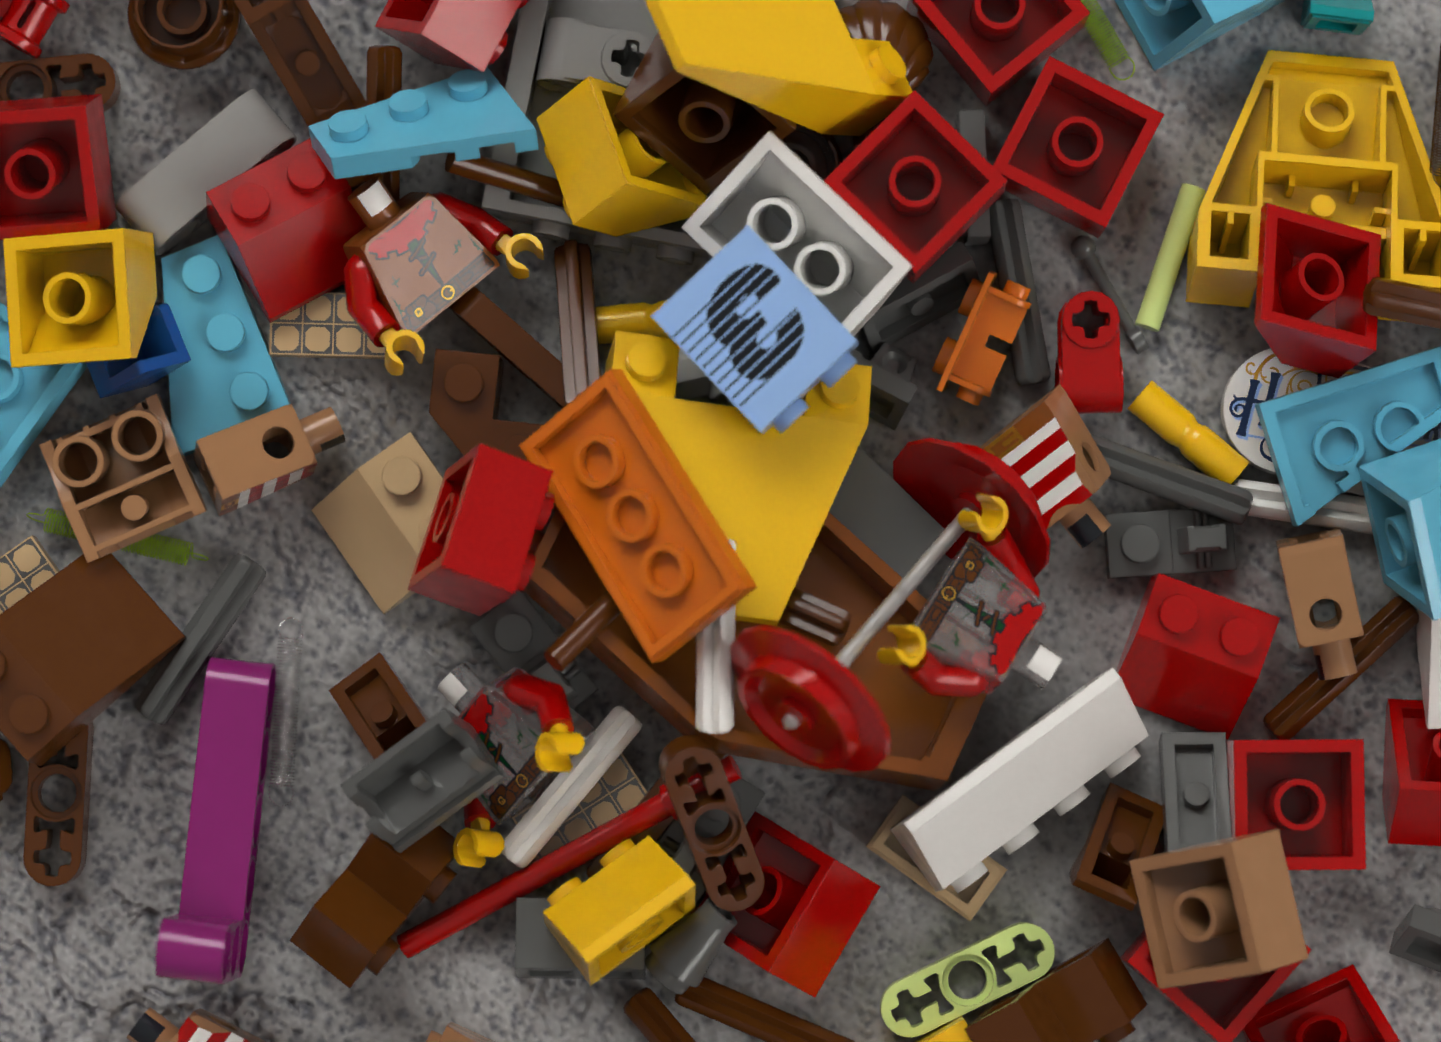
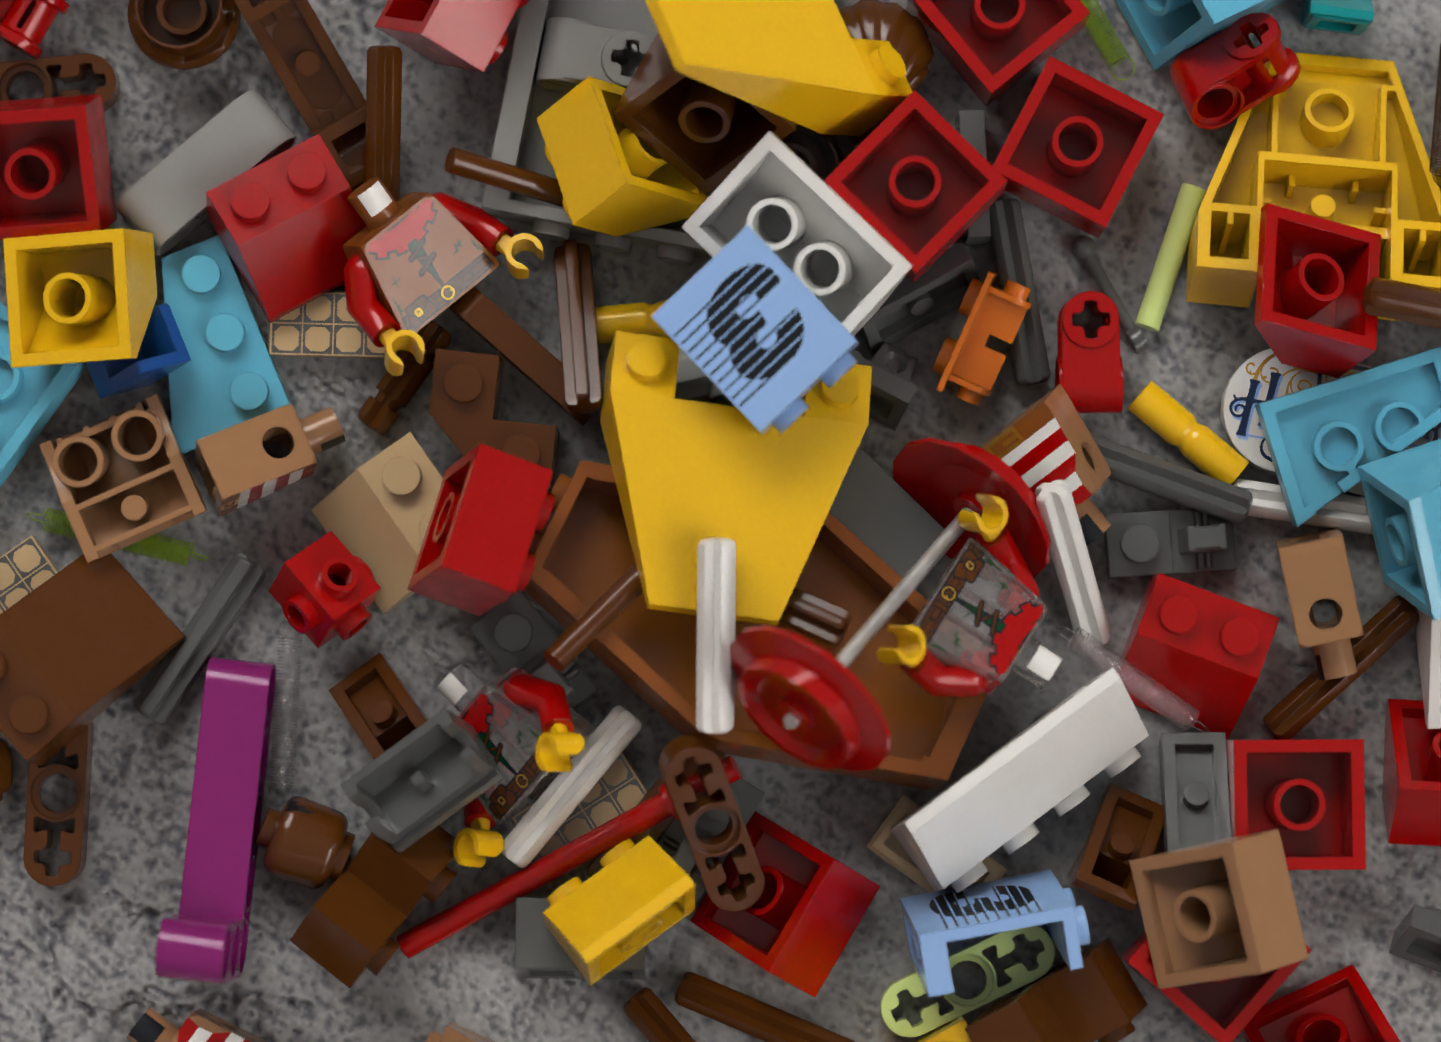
medium azure wing [308,67,539,179] -> none
orange tile [519,369,757,663] -> none
dark grey cone [645,897,737,995] -> none
none -> reddish brown head [255,796,356,889]
none -> red brick [268,531,381,648]
none -> reddish brown axle [358,321,452,435]
none -> light blue panel [900,869,1090,997]
none -> white axle [1035,479,1111,650]
none -> clear piece [1056,626,1209,732]
none -> red piece [1169,12,1301,130]

